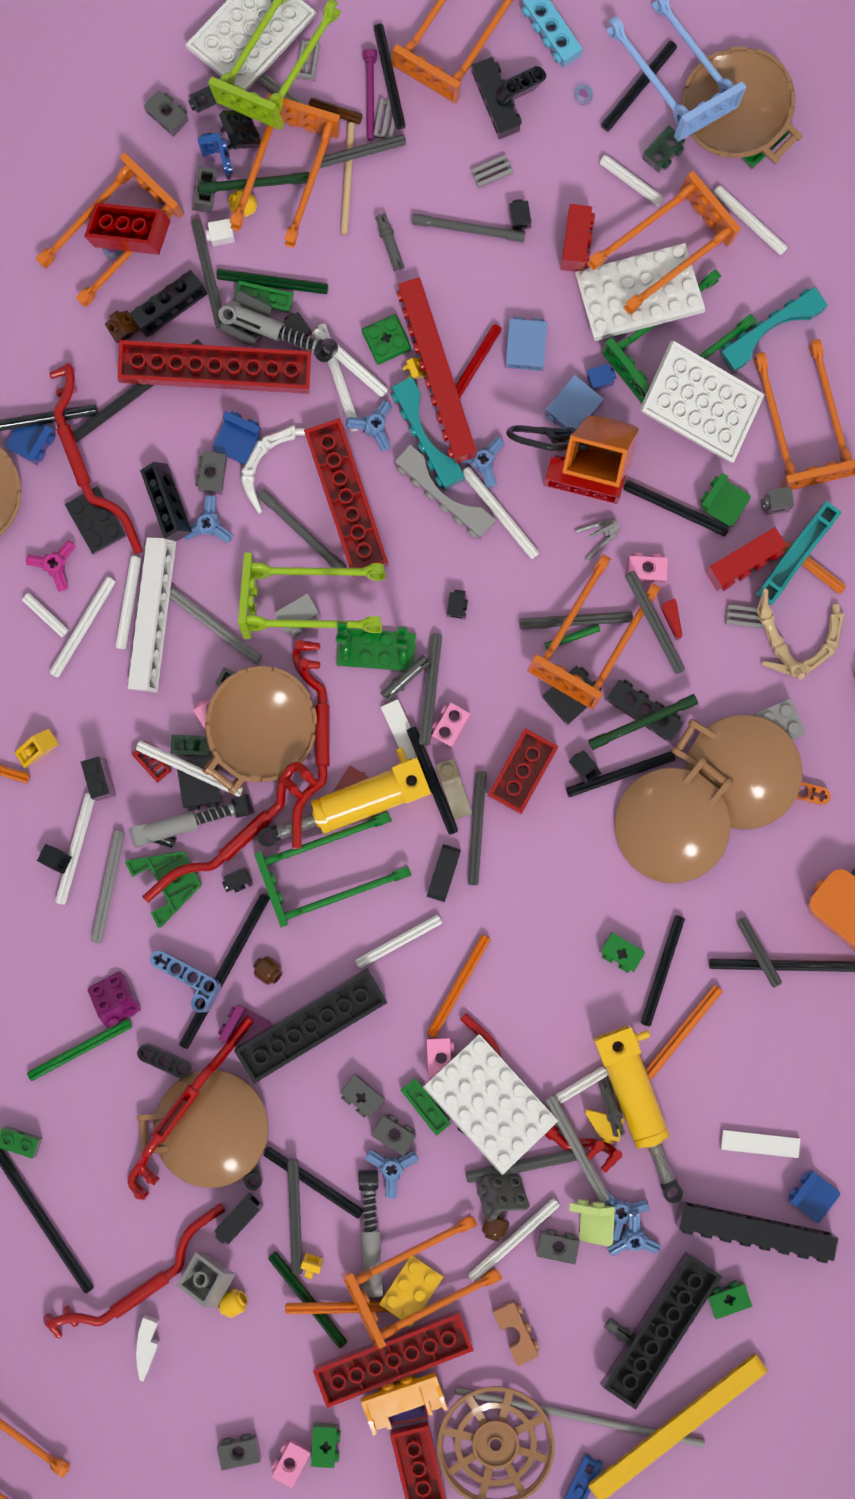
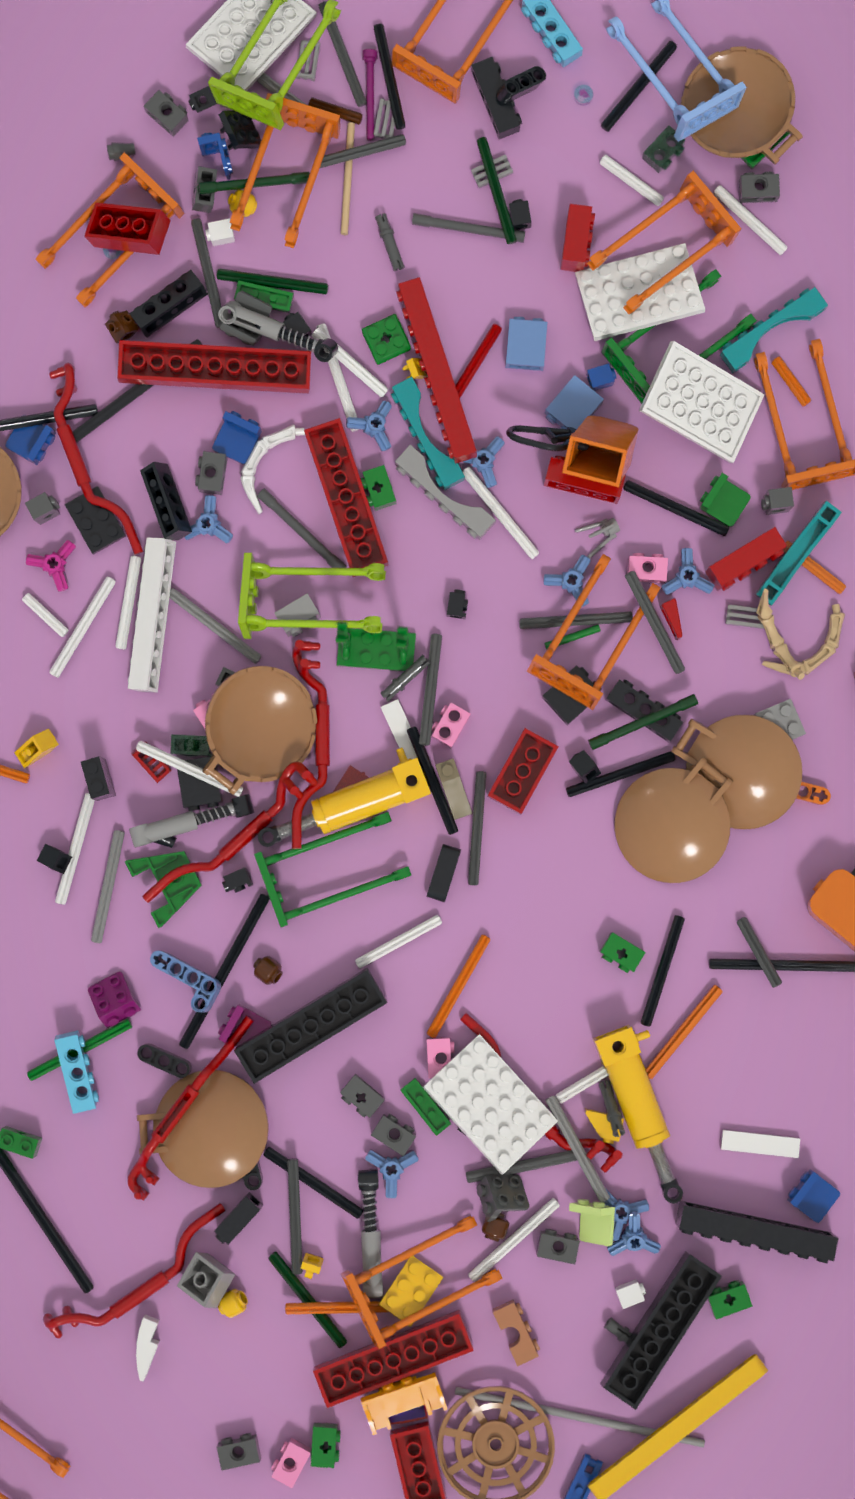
none -> dark grey brick [25,492,60,525]
none -> medium azure brick [54,1030,99,1114]
none -> dark grey cone [107,142,135,161]
none -> dark grey axle [319,1,367,107]
none -> green brick [360,465,397,511]
none -> dark green axle [477,137,517,245]
none -> medium blue bush [543,555,591,607]
none -> white brick [615,1279,646,1309]
none -> medium blue bush [662,548,714,595]
none -> dark grey brick [739,172,780,203]
none -> orange axle [771,356,811,406]

